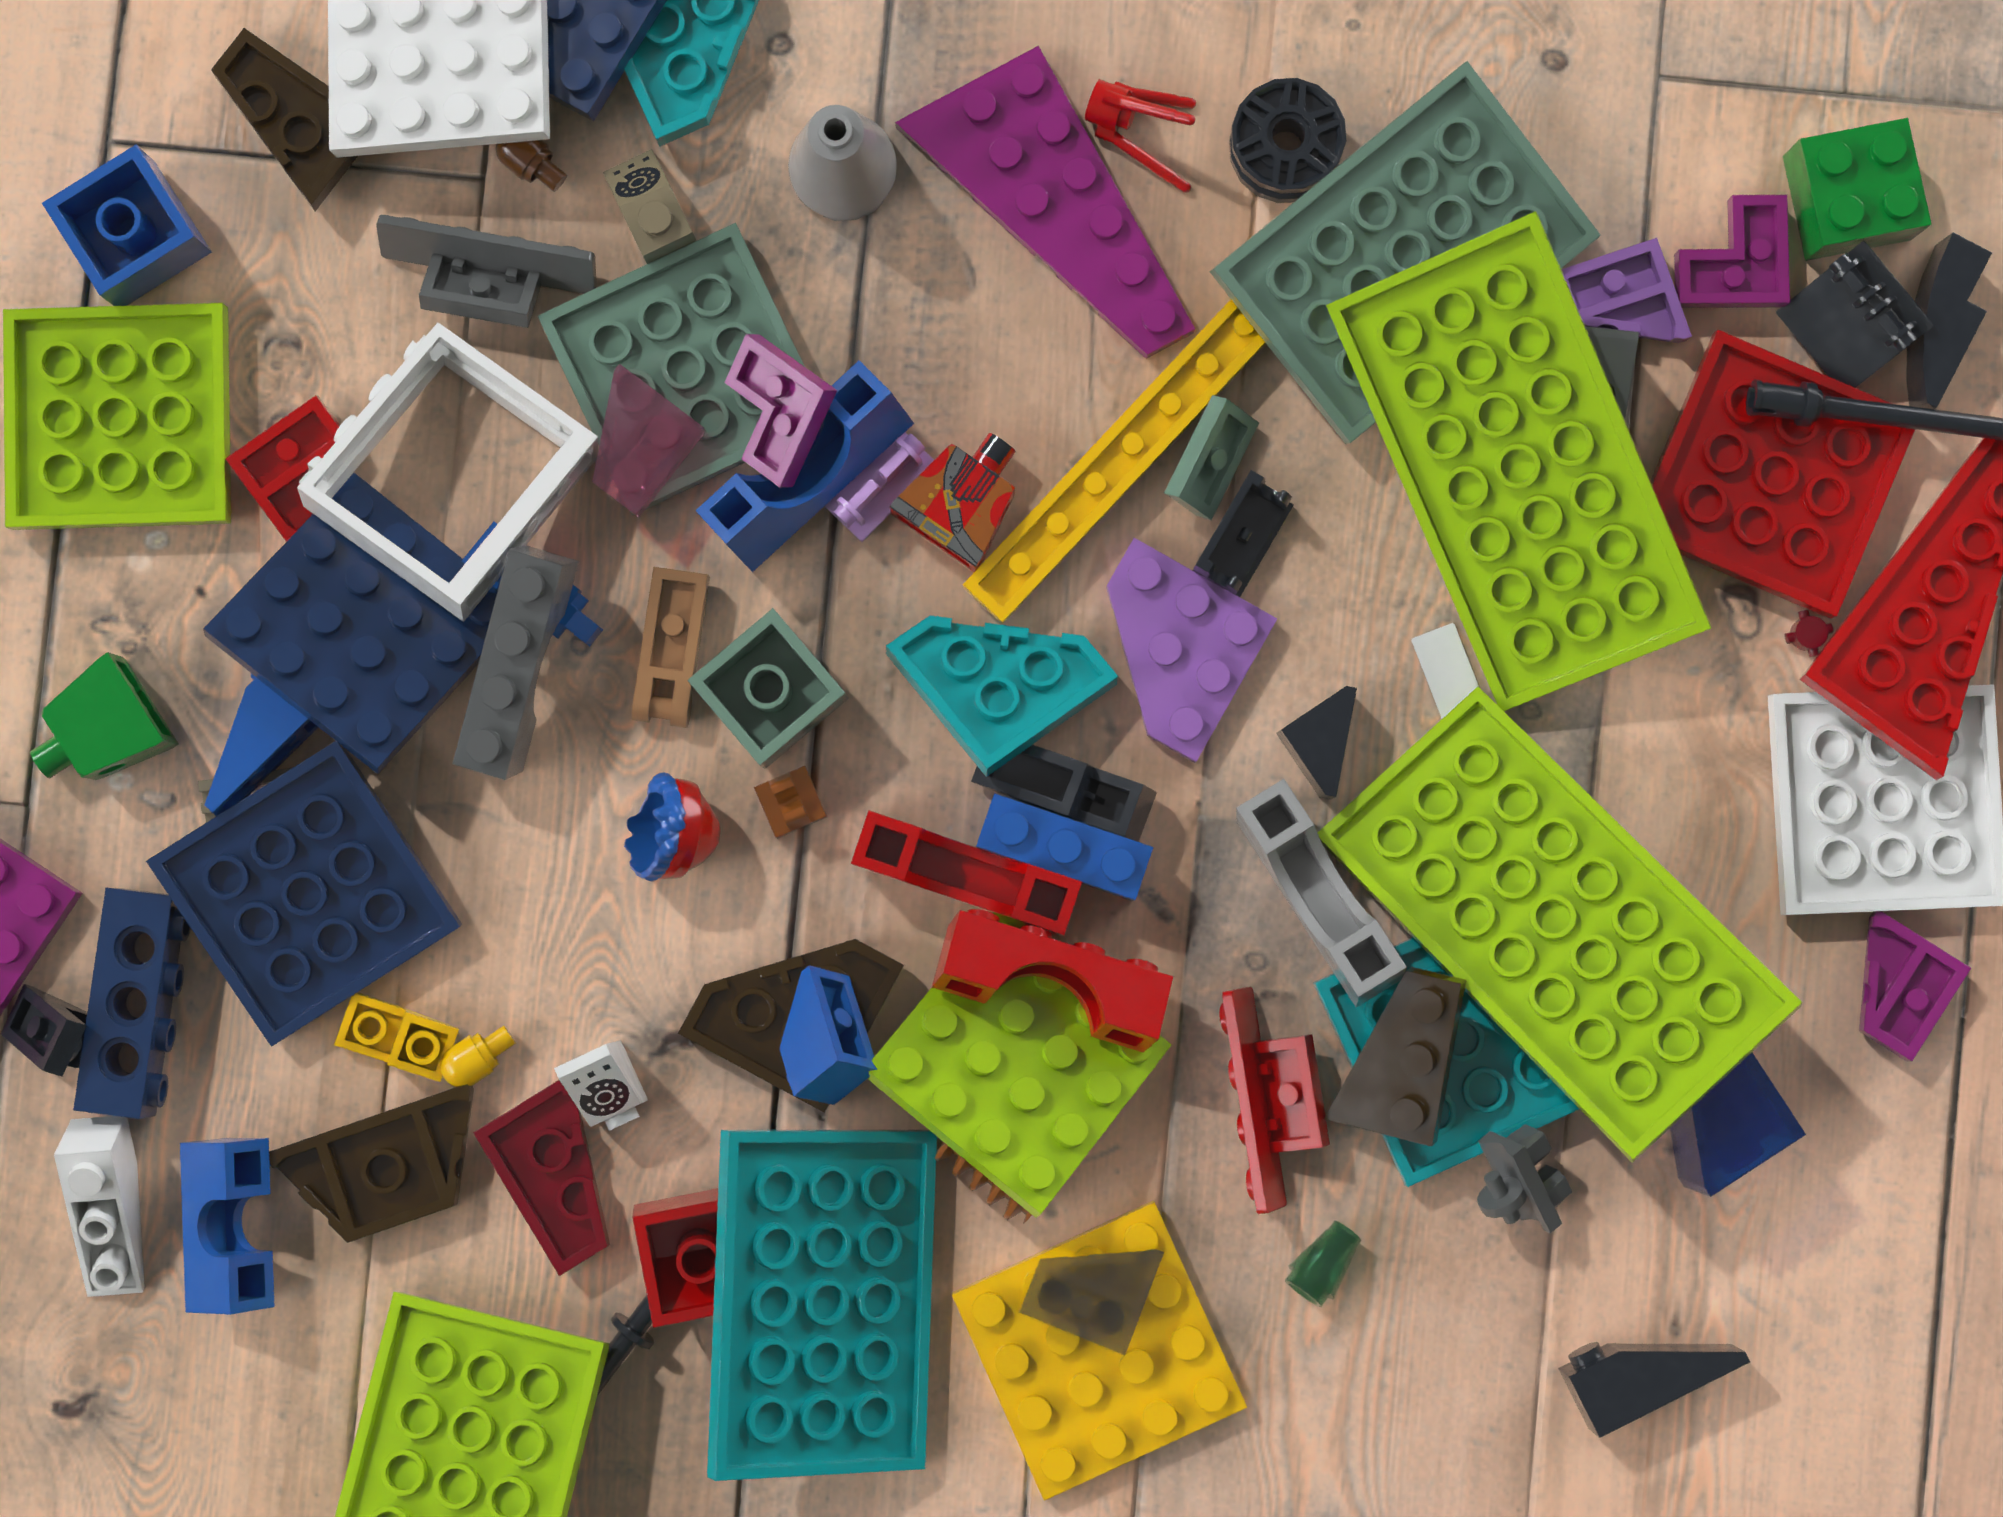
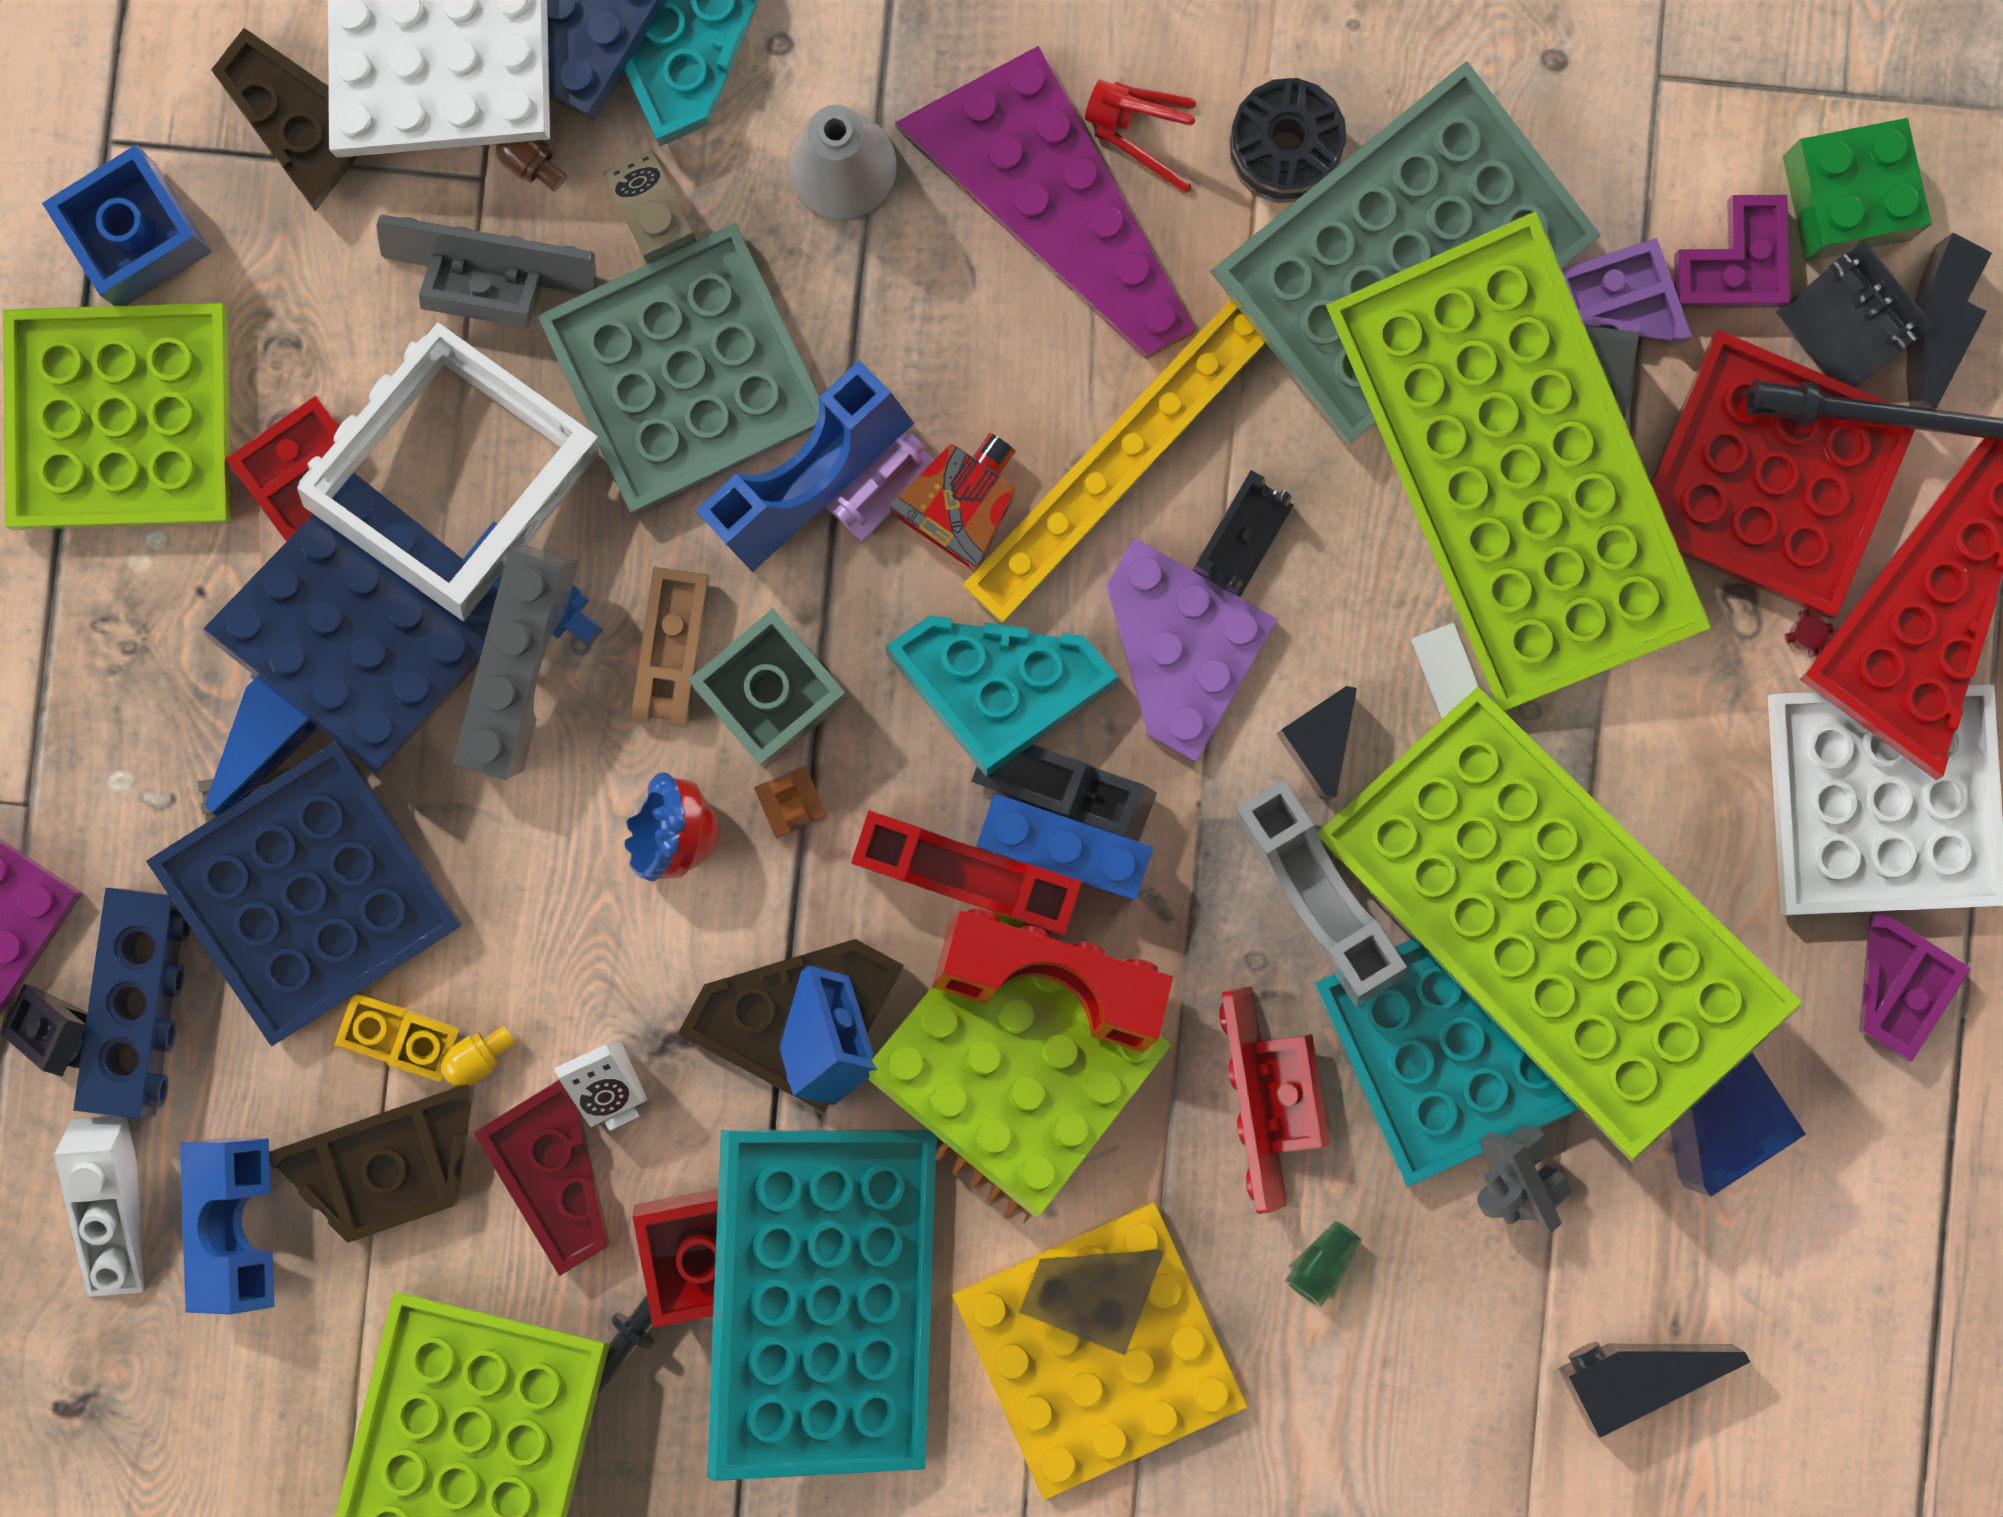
green torso [30,652,179,780] -> none
clear pink wing [592,364,706,518] -> none
plate [724,334,837,488] -> none
sand green plate [1164,395,1259,520] -> none
dark brown wing [1324,967,1466,1147] -> none

